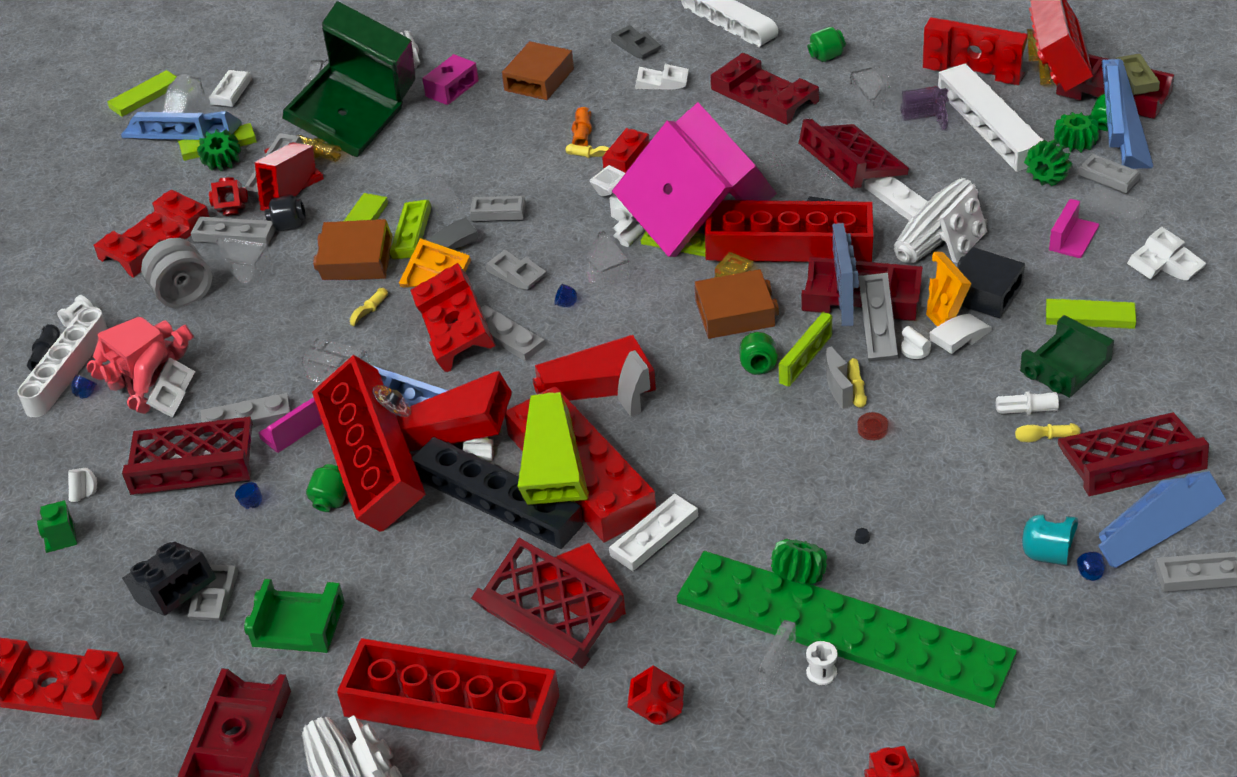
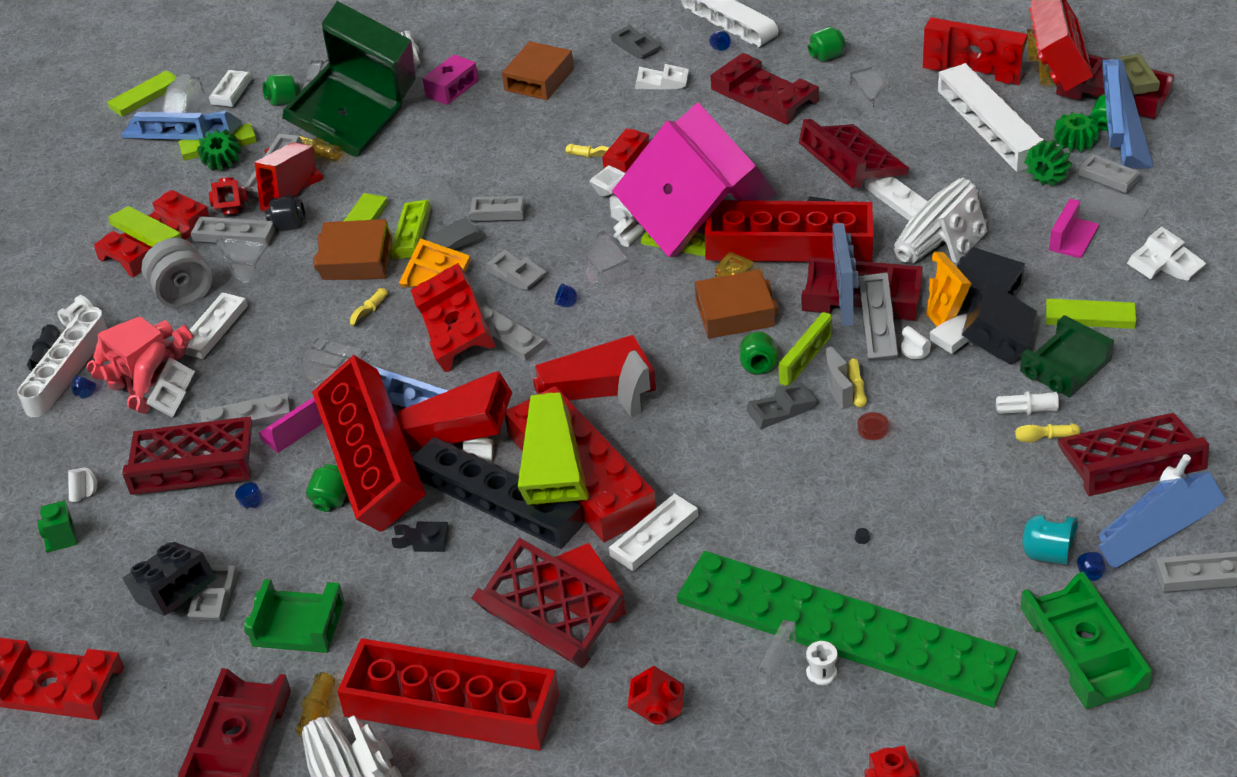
piece [373,385,411,417] -> none
orange pin [572,107,592,146] -> none
green gear [771,539,827,584] -> none
clear purple piece [900,86,949,130] -> none
none -> lime tile [108,206,181,247]
none -> white plate [185,292,247,359]
none -> green head [263,74,300,106]
none -> clear yellow pin [295,672,336,737]
none -> black plate [391,521,449,552]
none -> clear blue hinge [709,31,731,51]
none -> dark grey slope [746,383,817,429]
none -> black brick [961,281,1037,365]
none -> green piece [1020,572,1153,710]
none -> white hand [1160,454,1191,482]

